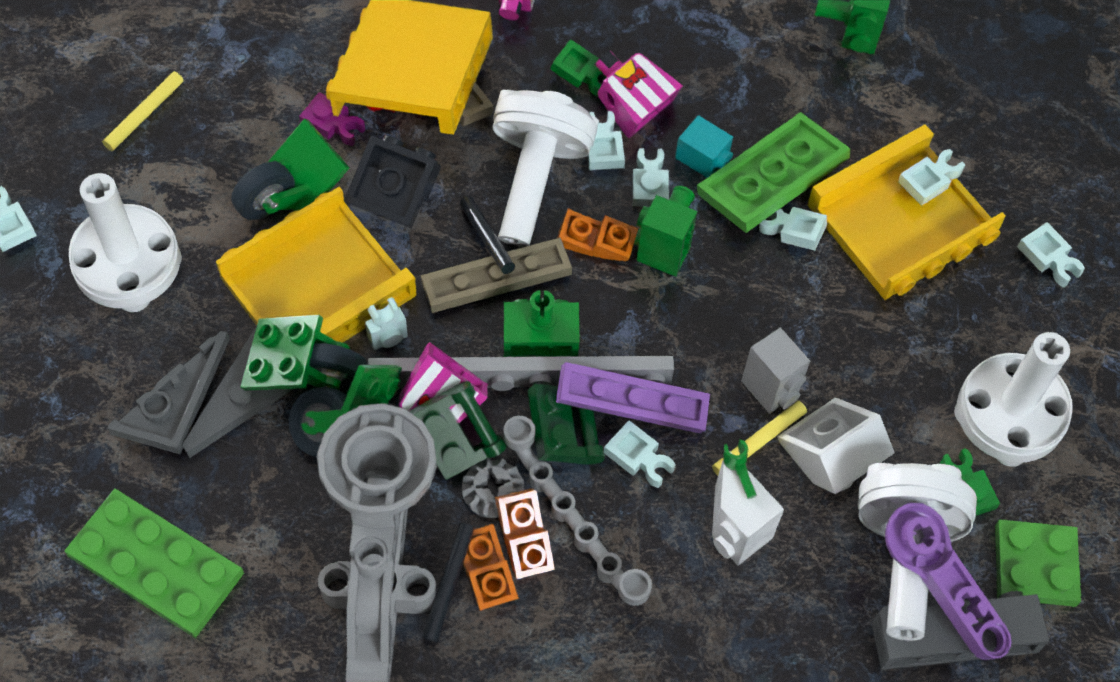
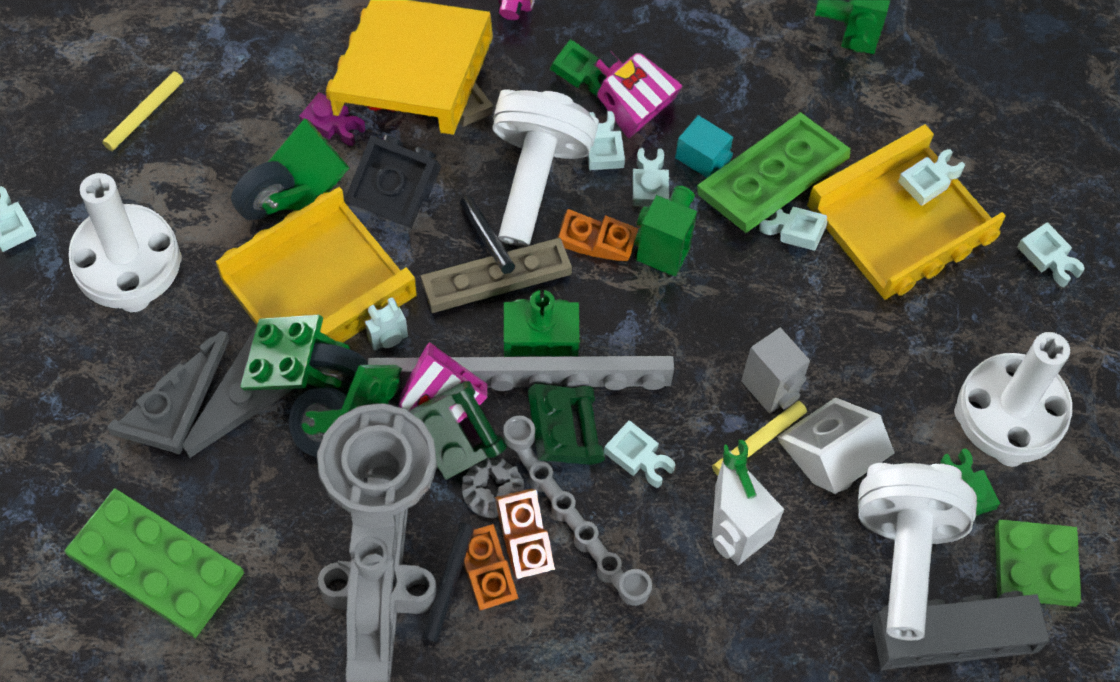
medium lavender plate [556,362,710,433] -> none
medium lavender beam [885,503,1011,660] -> none

